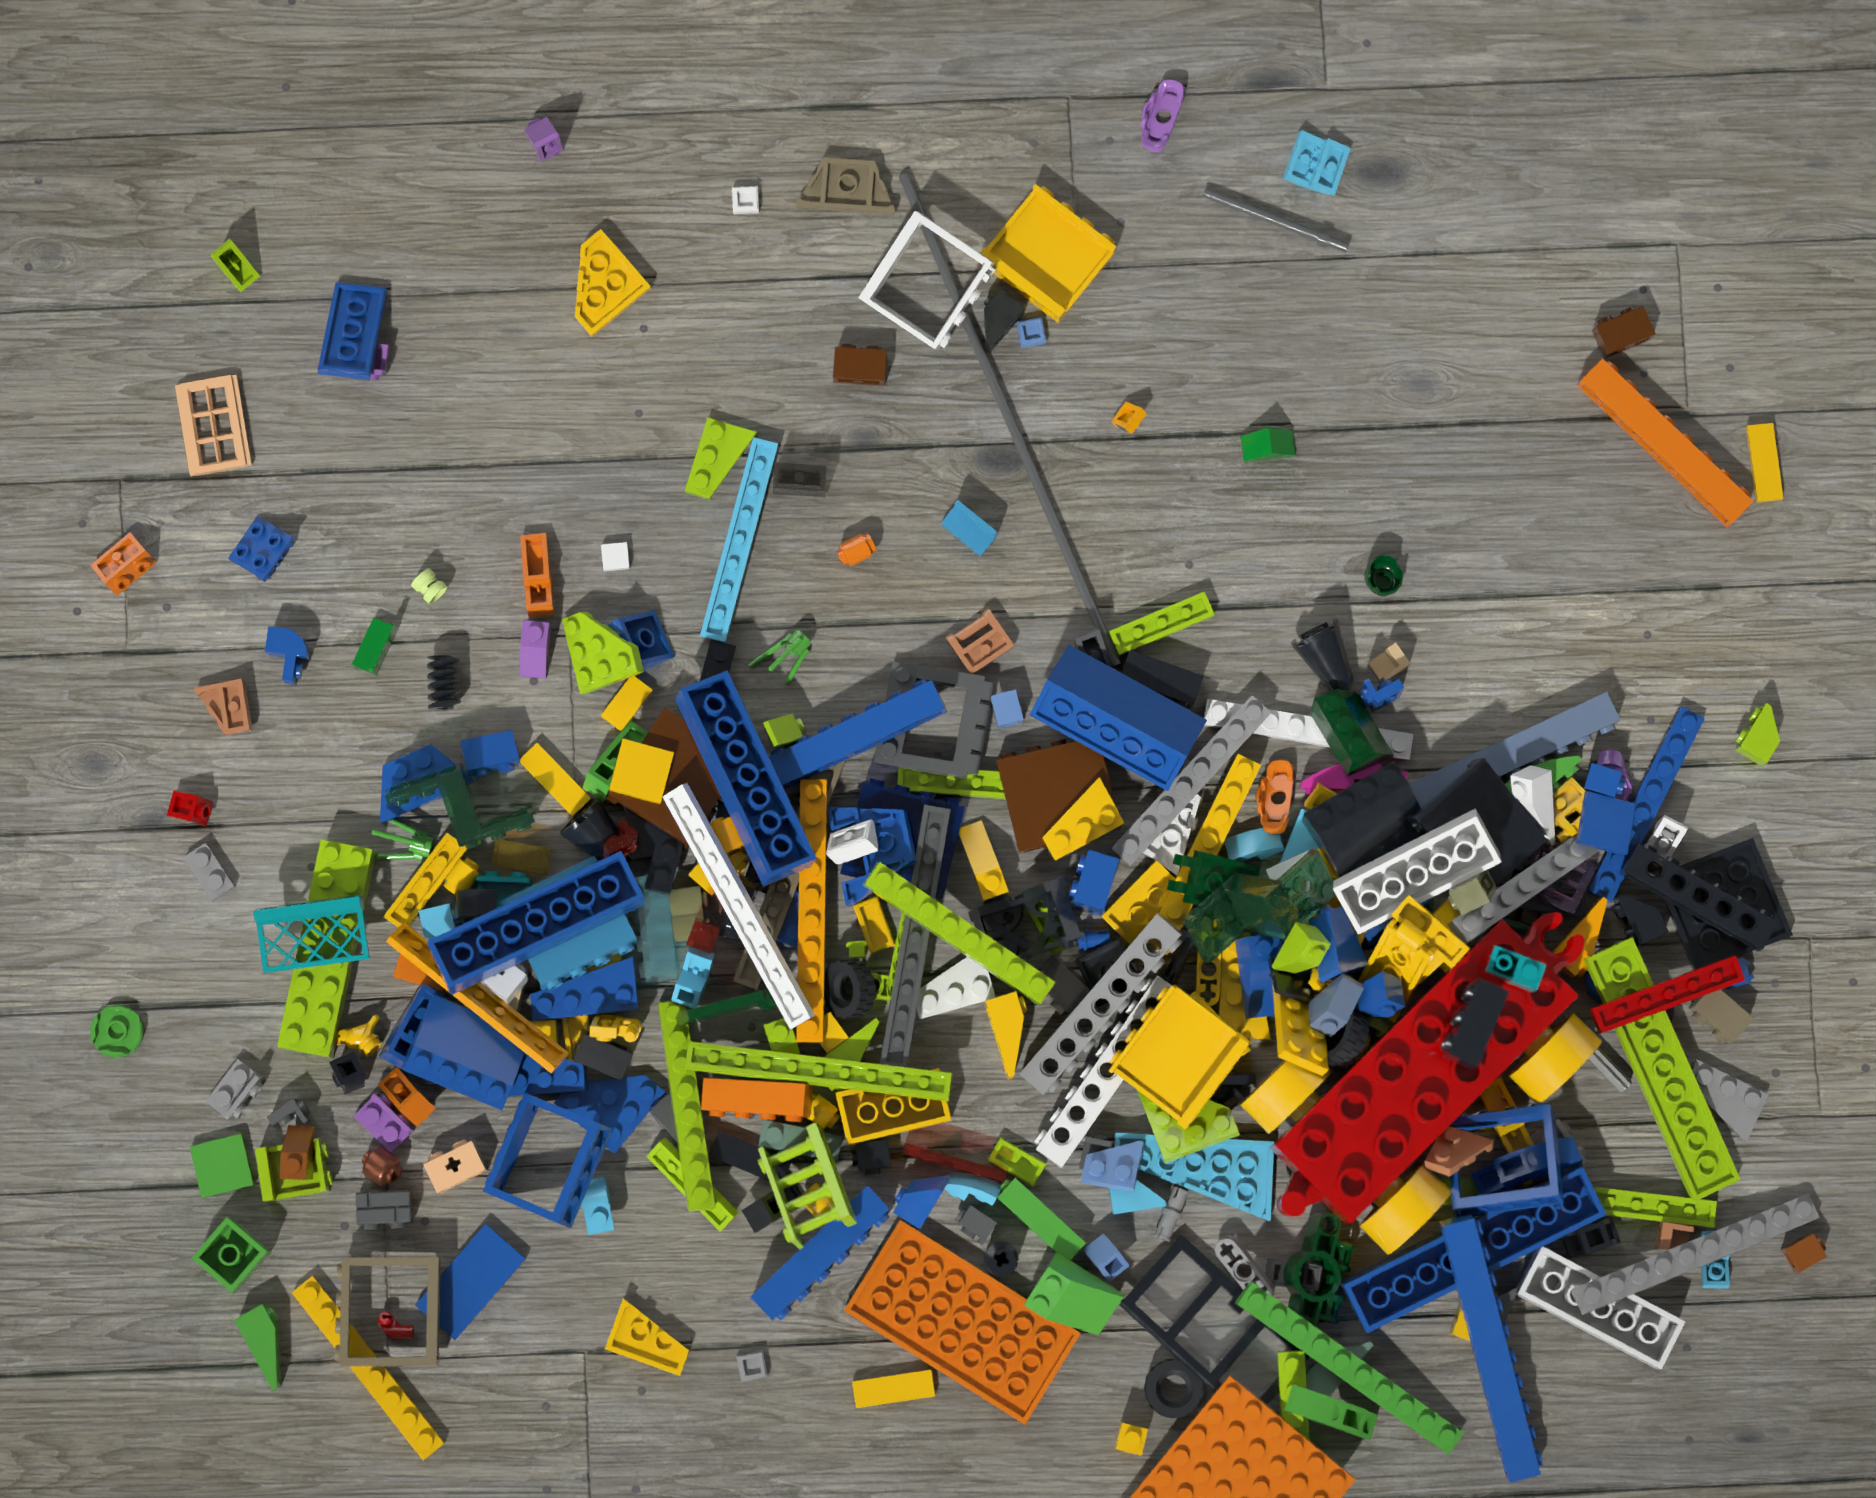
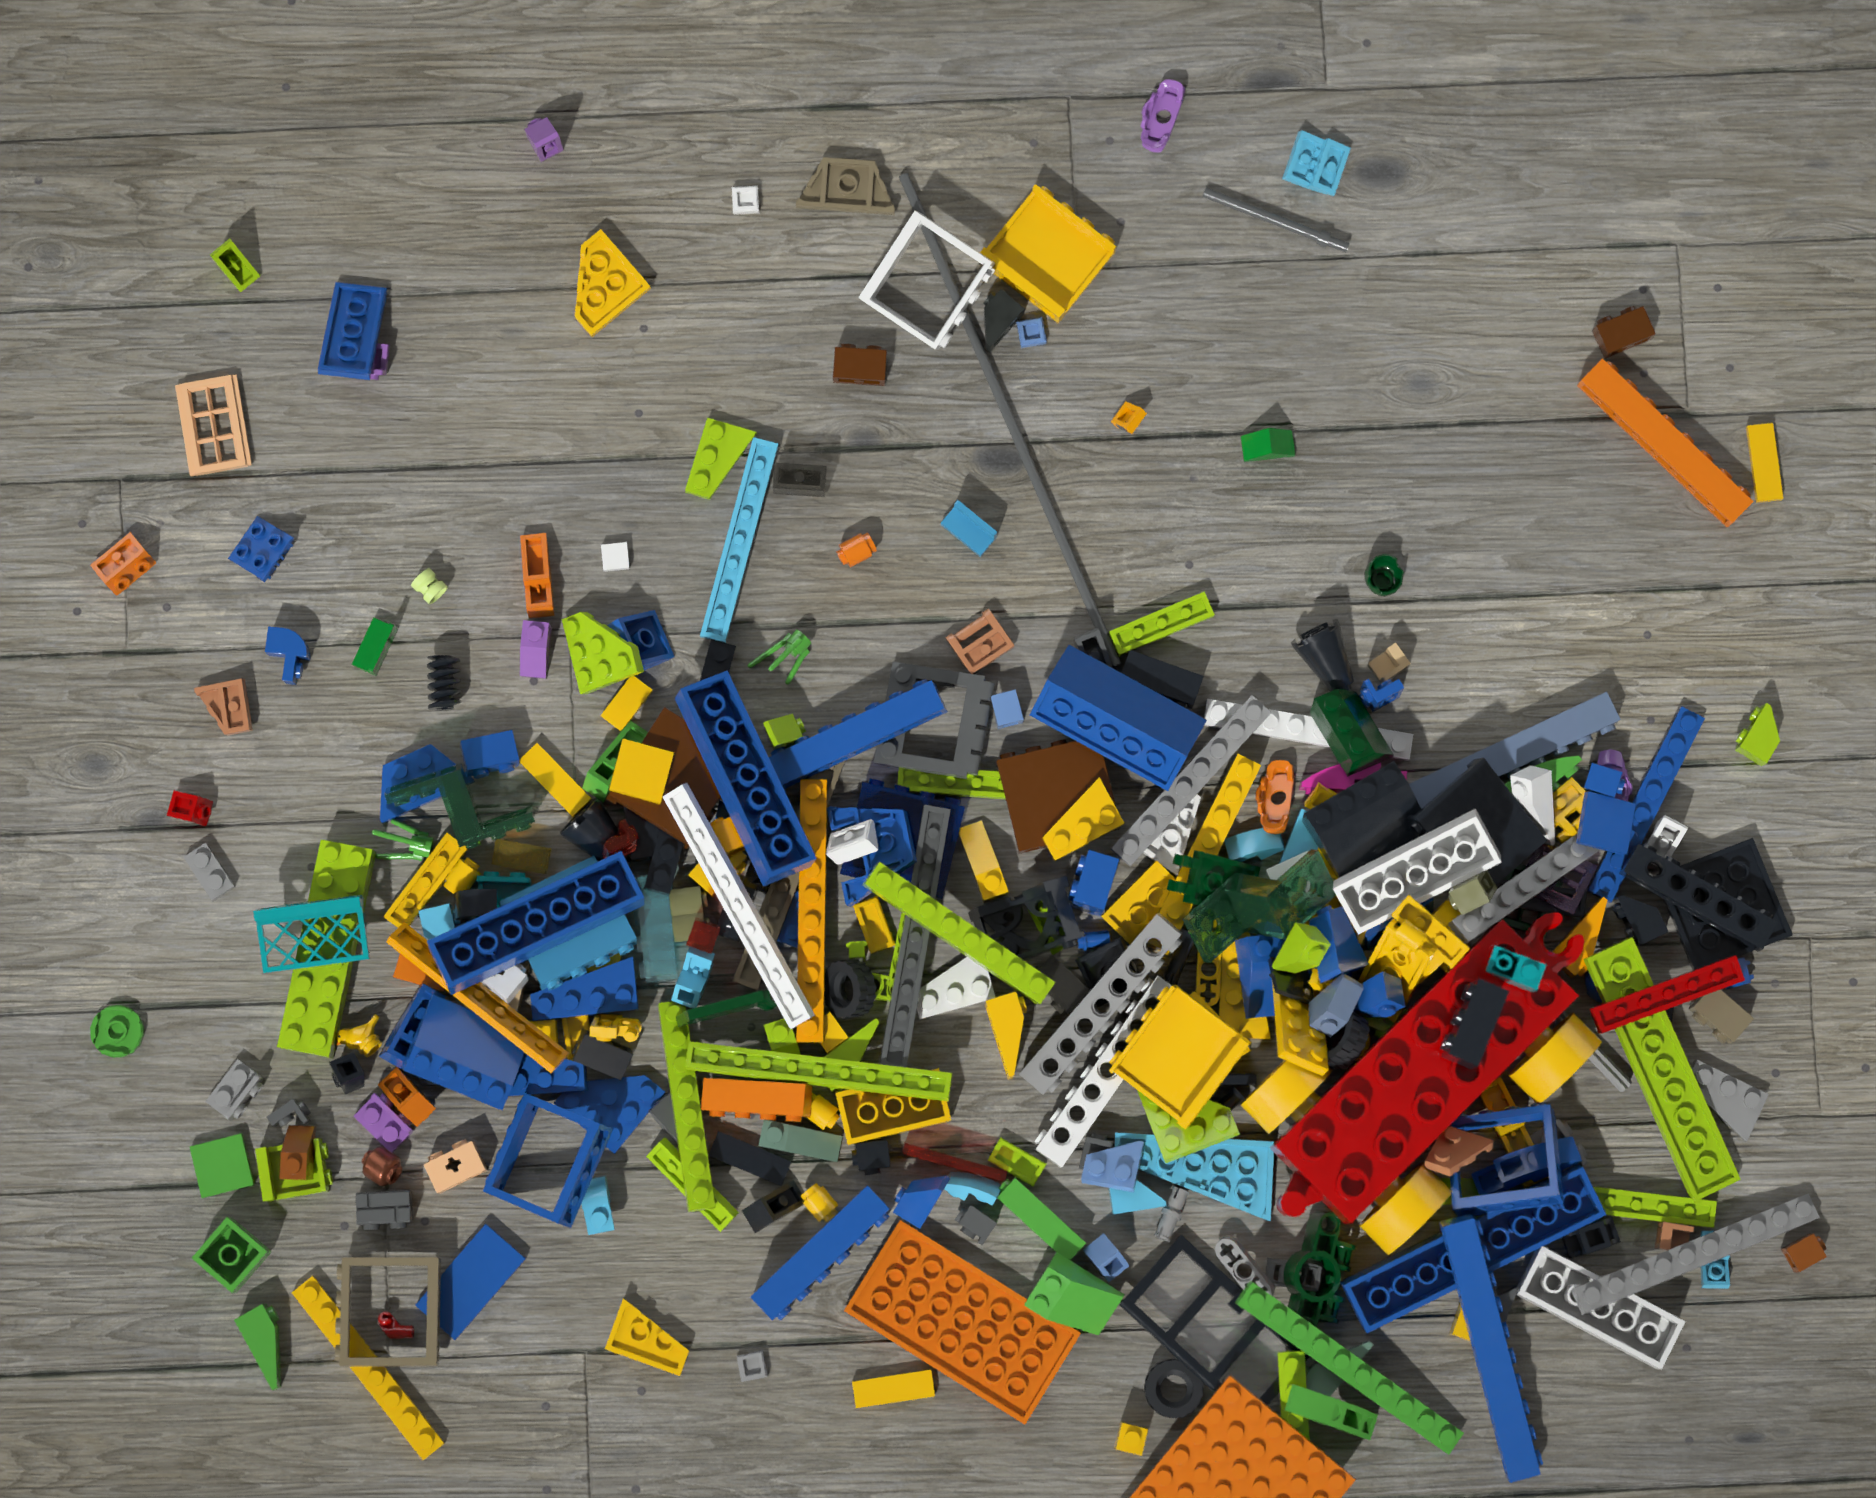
lime fence [758,1122,857,1249] -> none
black piece [984,1242,1018,1276] -> none

